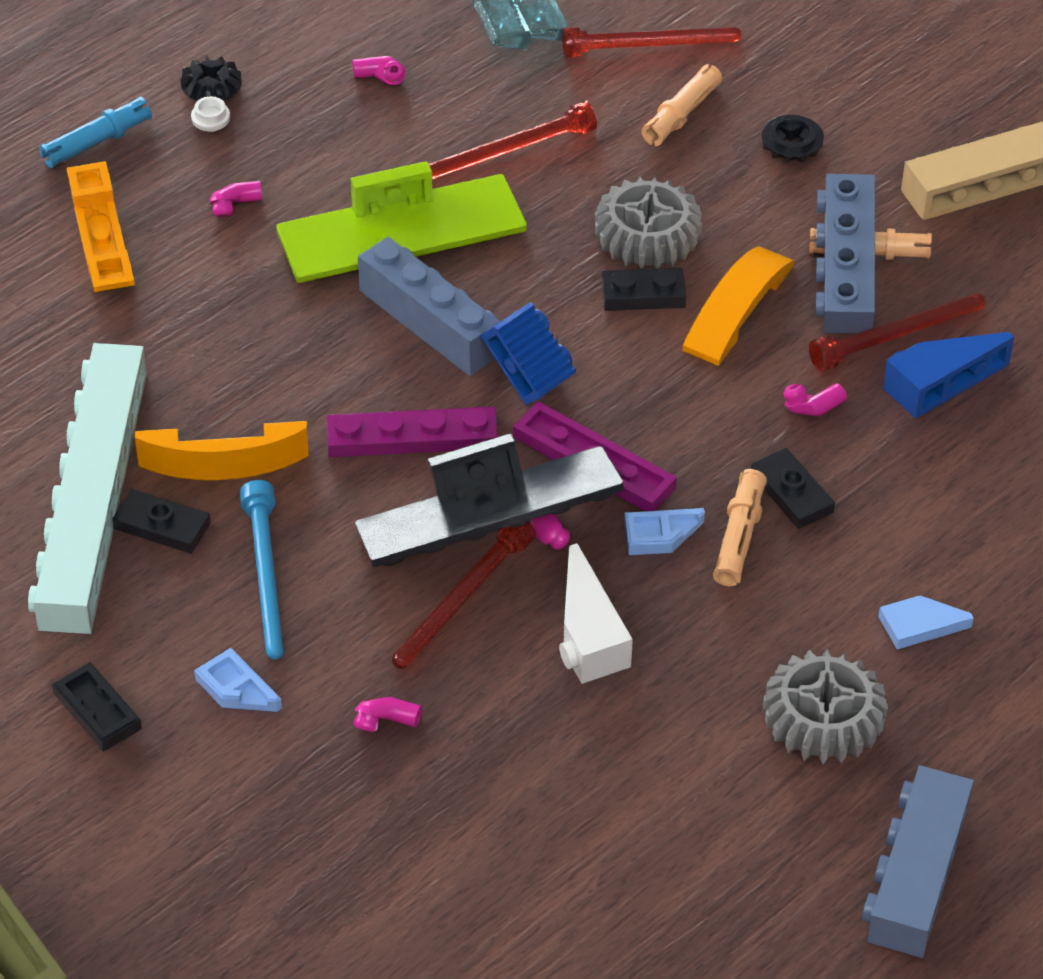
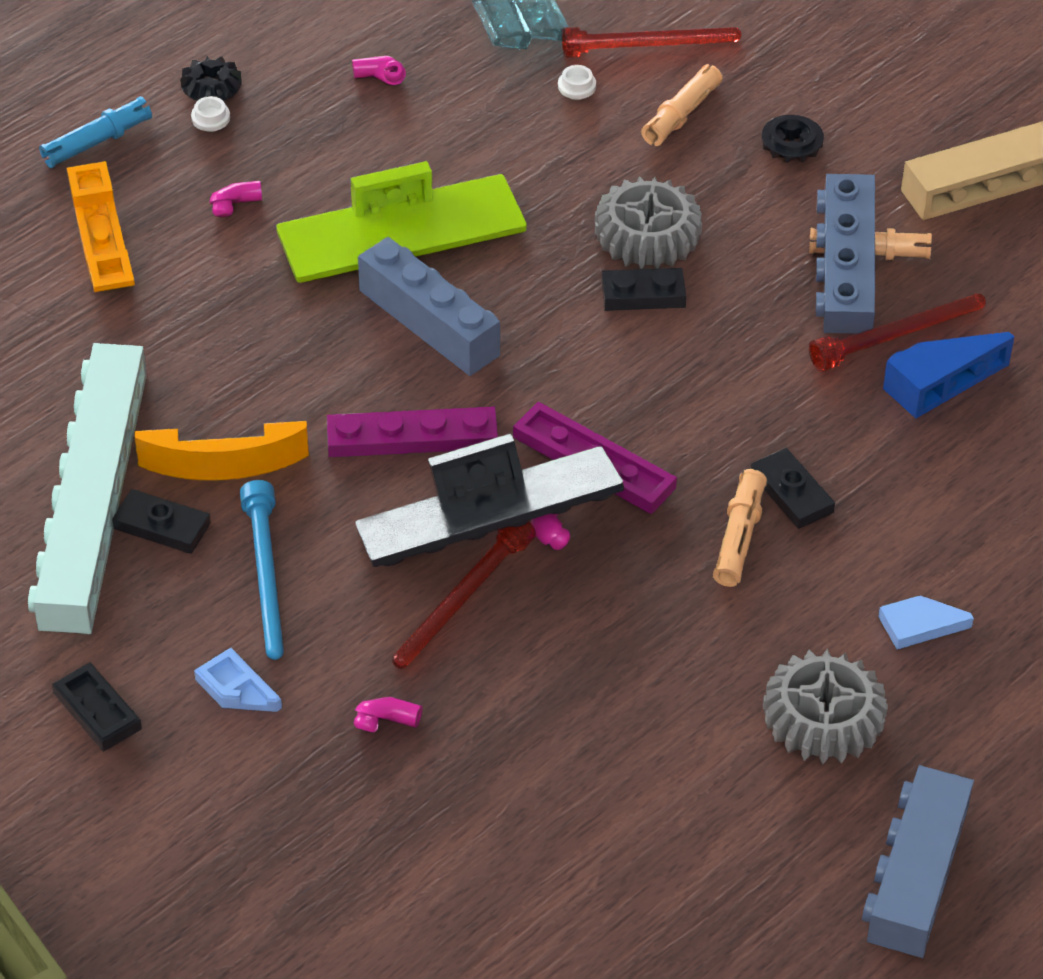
clear red piece [429,101,597,179] -> none
blue brick [480,302,576,405] -> none
white slope [559,543,633,684] -> none
light blue tile [624,508,705,555] -> none
light orange slope [682,246,795,366] -> none
dark pink arm [783,383,847,417] -> none
none -> white plate [558,65,596,100]

